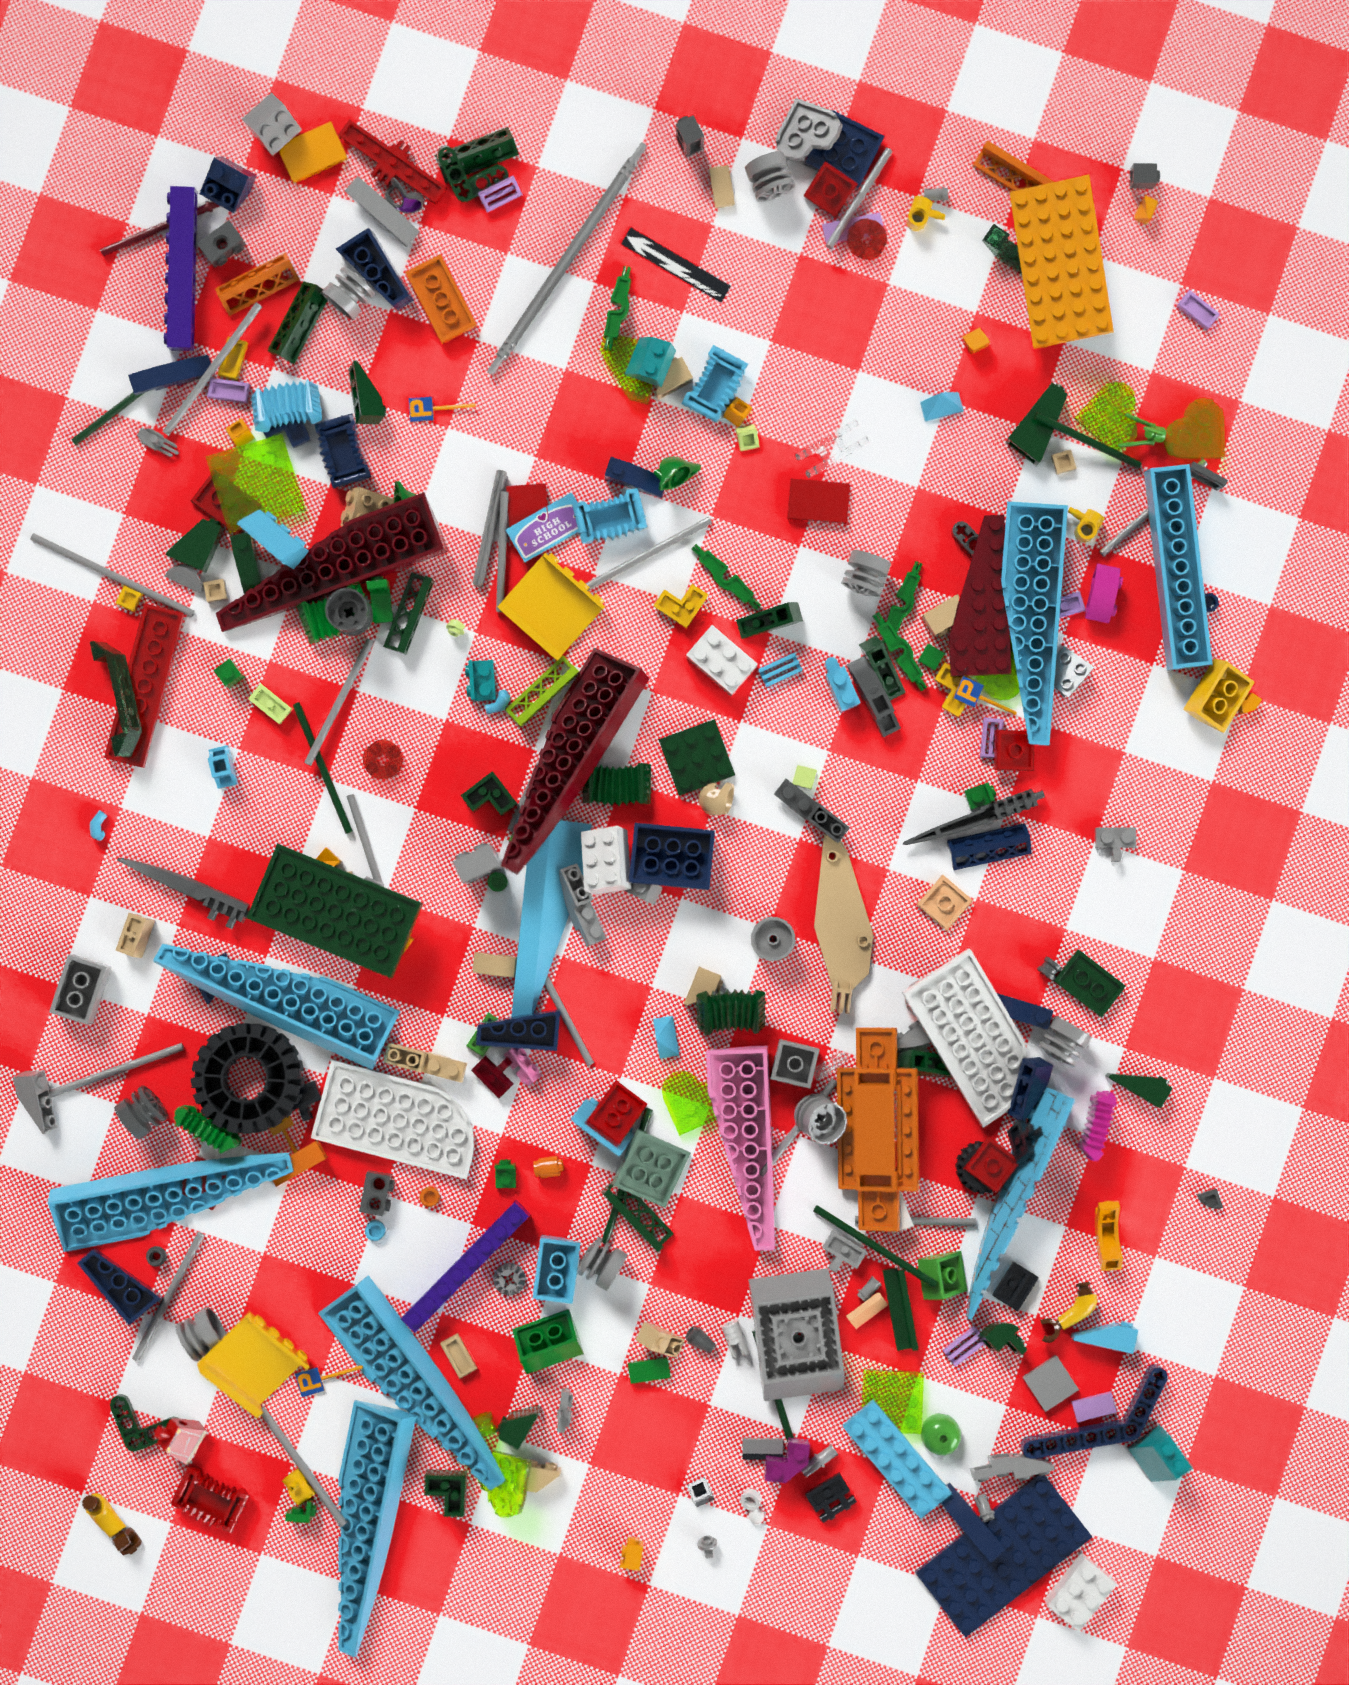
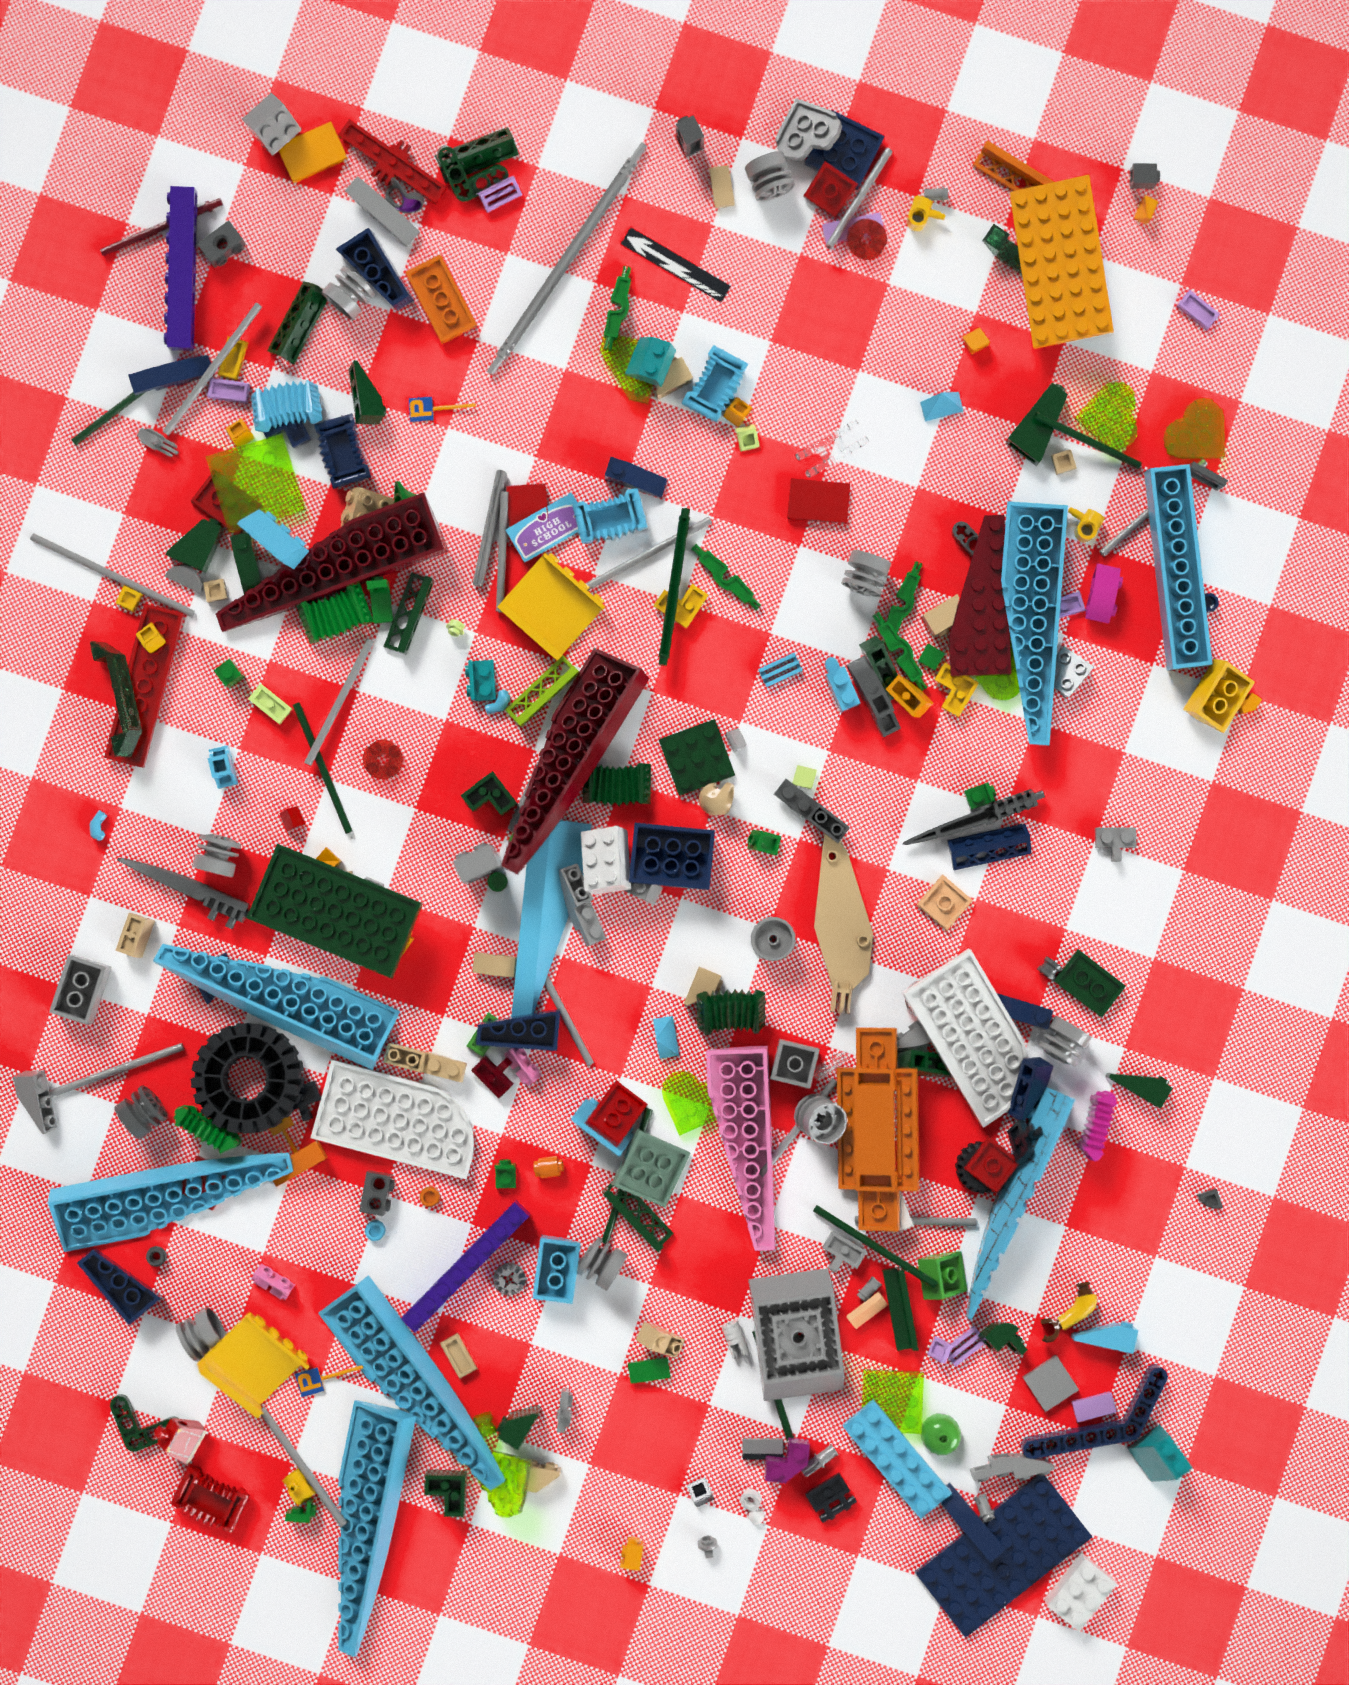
piece [82,1493,142,1556] -> none
light grey piece [132,1232,205,1362] -> none
dark blue slope [199,156,257,213] -> none
orange fence [215,252,300,316] -> none
dark grey wheel [325,588,373,636] -> none
light grey piece [346,794,383,883] -> none
green slope [512,1309,584,1374] -> none
green hat [654,456,701,491] -> none
dark grey cone [685,1326,716,1353] -> none
white brick [686,625,758,696] -> none
dark green slope [736,602,803,639] -> none
piece [953,676,1017,715] -> none
lavender tile [980,717,1004,759] -> none
black plate [992,1261,1039,1312] -> none
red tile [994,730,1035,771] -> none
light orange arch [1095,1201,1123,1271] -> none
bright green plant [1118,413,1166,448] -> none
none -> yellow slope [136,622,166,653]
none -> light grey wheel [192,834,242,877]
none -> bright pink hinge [251,1264,296,1300]
none -> red slope [279,806,305,832]
none -> dark green piece [658,508,691,666]
none -> light grey slope [725,728,747,752]
none -> green bracket [748,830,782,856]
none -> light orange slope [886,675,933,717]
none -> lavender tile [927,1336,953,1364]

